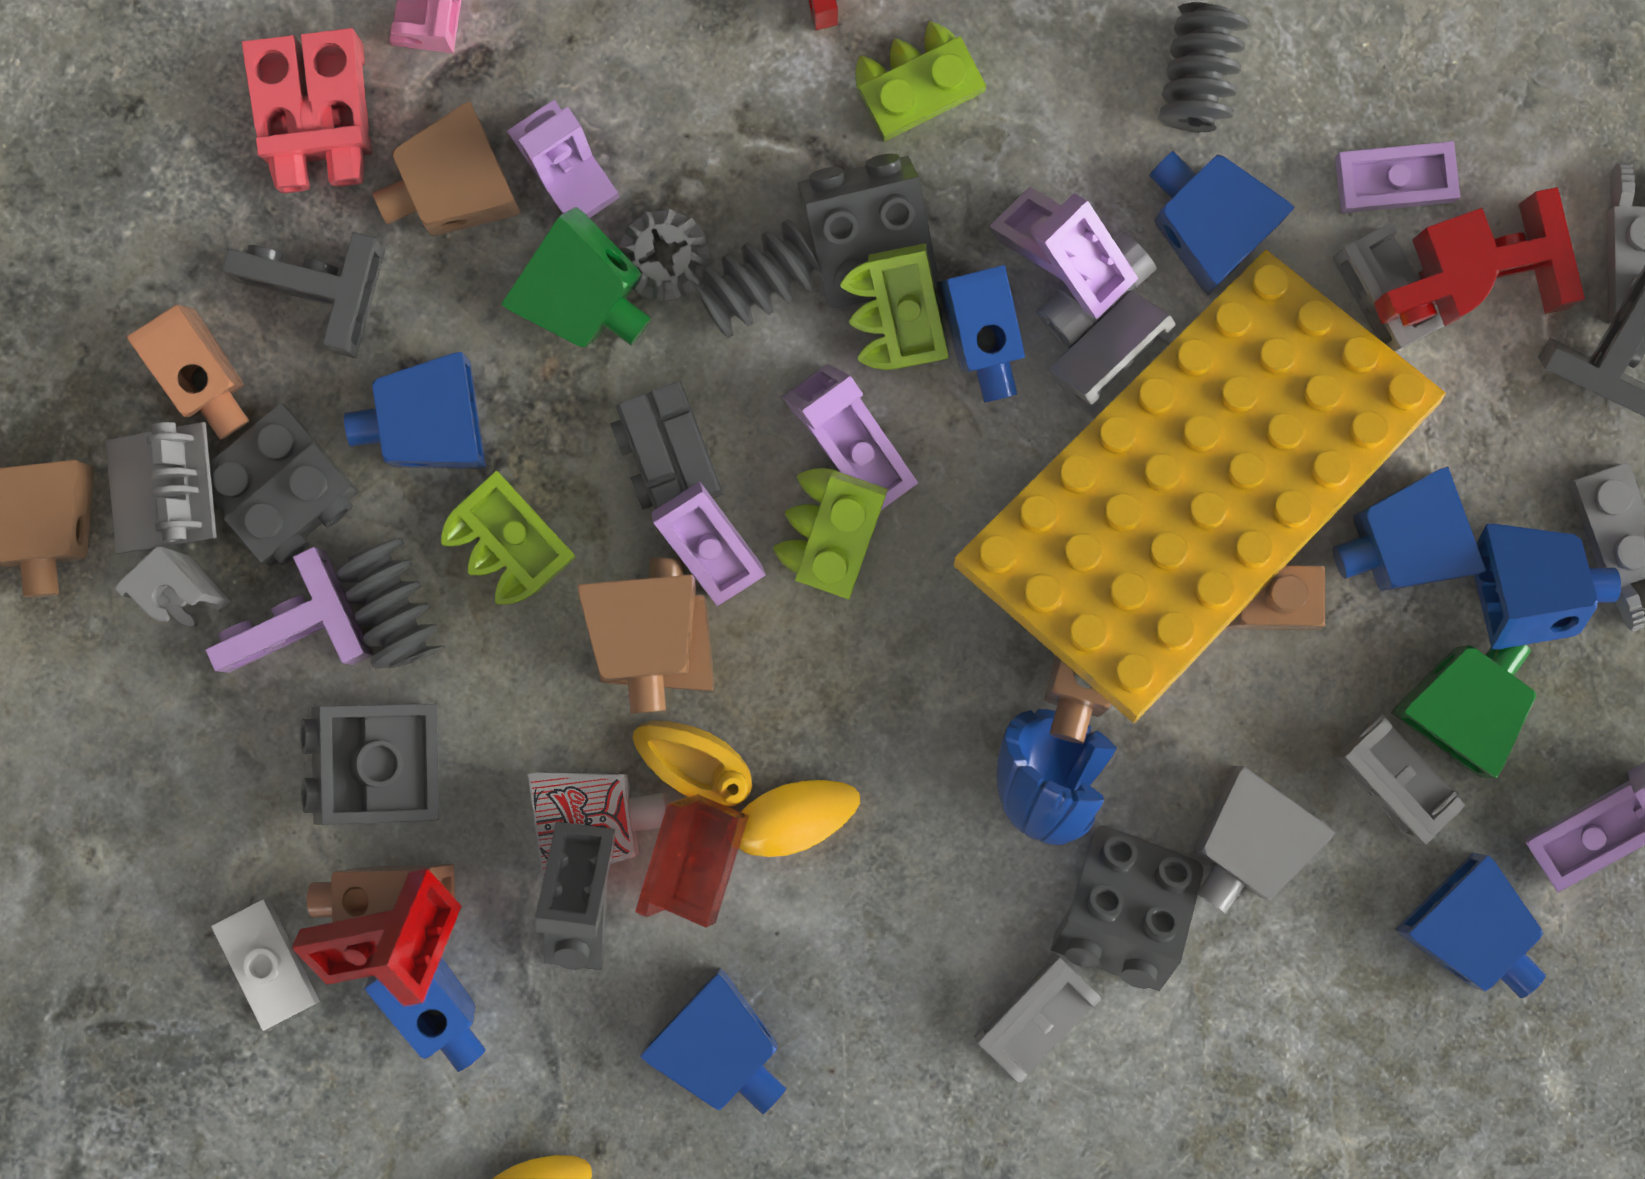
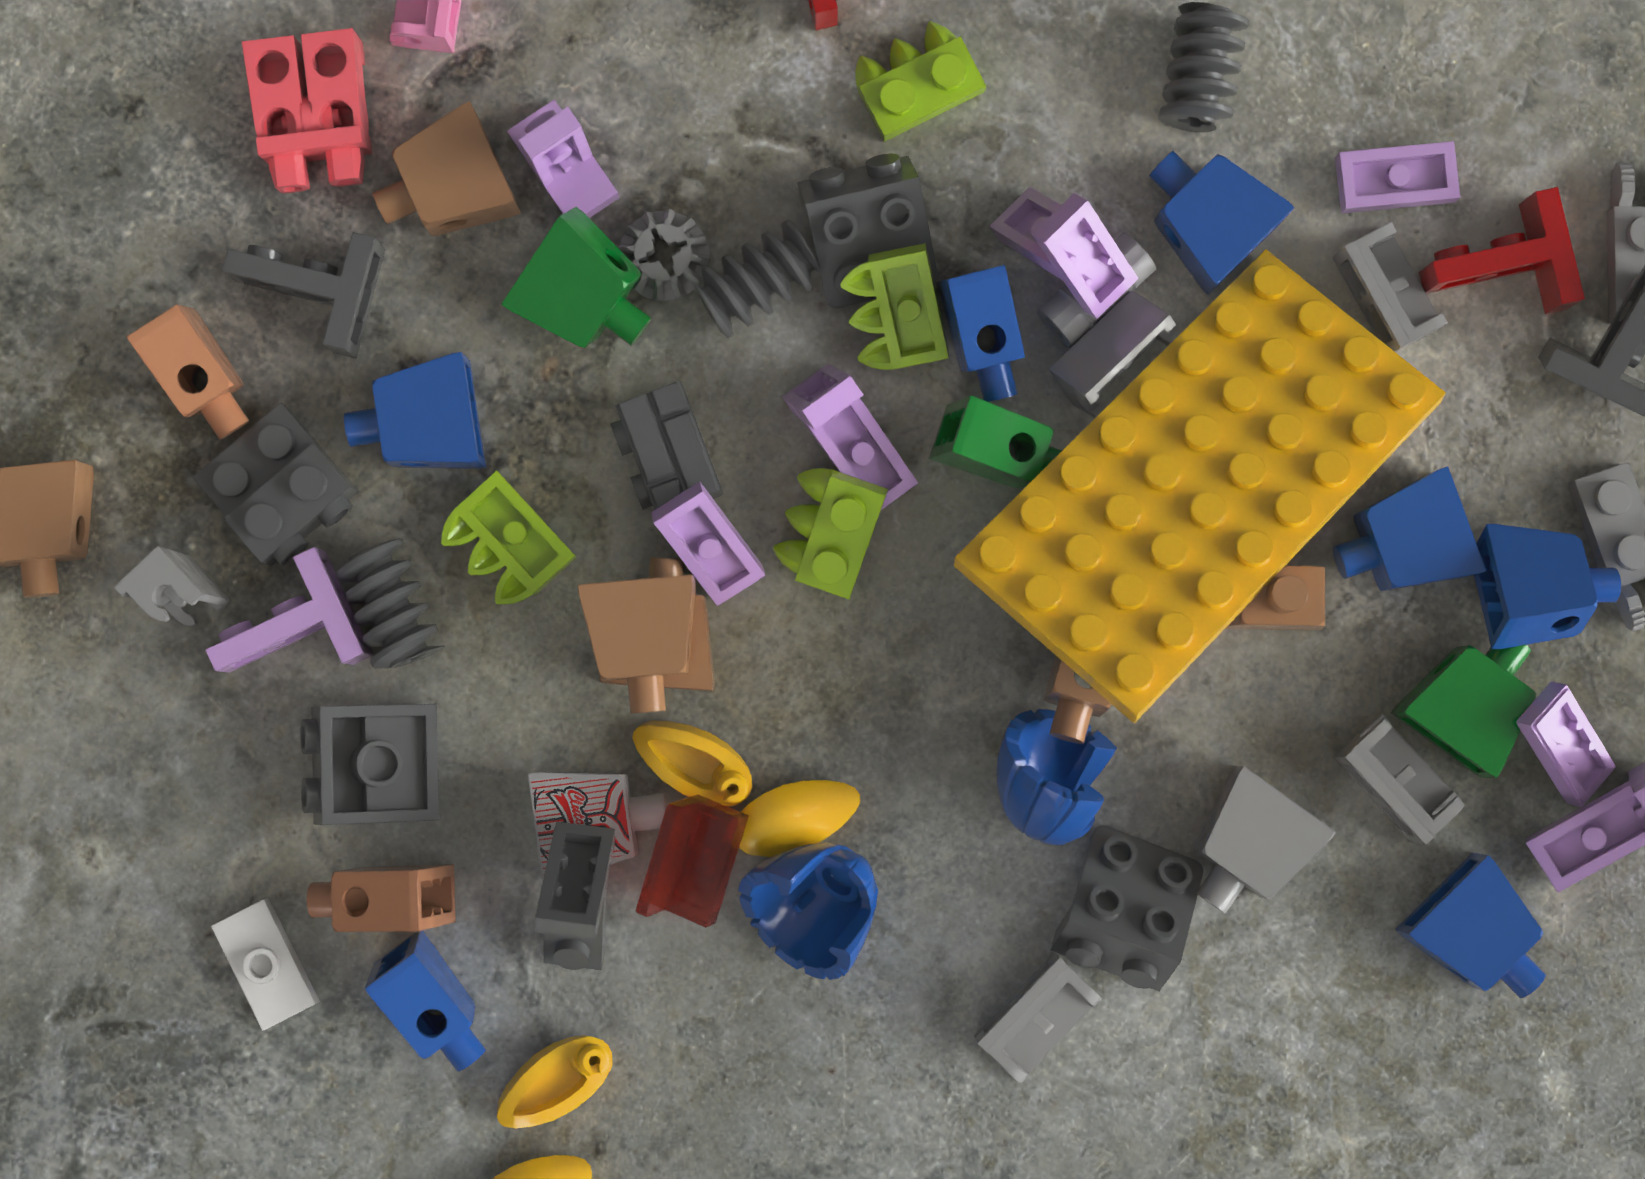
light grey hinge [105,422,217,554] -> none
red bracket [291,868,462,1007] -> none
blue torso [640,968,787,1115] -> none
red brick [1374,208,1499,327] -> none
none -> yellow arm [497,1035,612,1129]
none -> blue hair [738,843,878,980]
none -> green torso [928,395,1062,488]
none -> lavender plate [1516,681,1616,808]

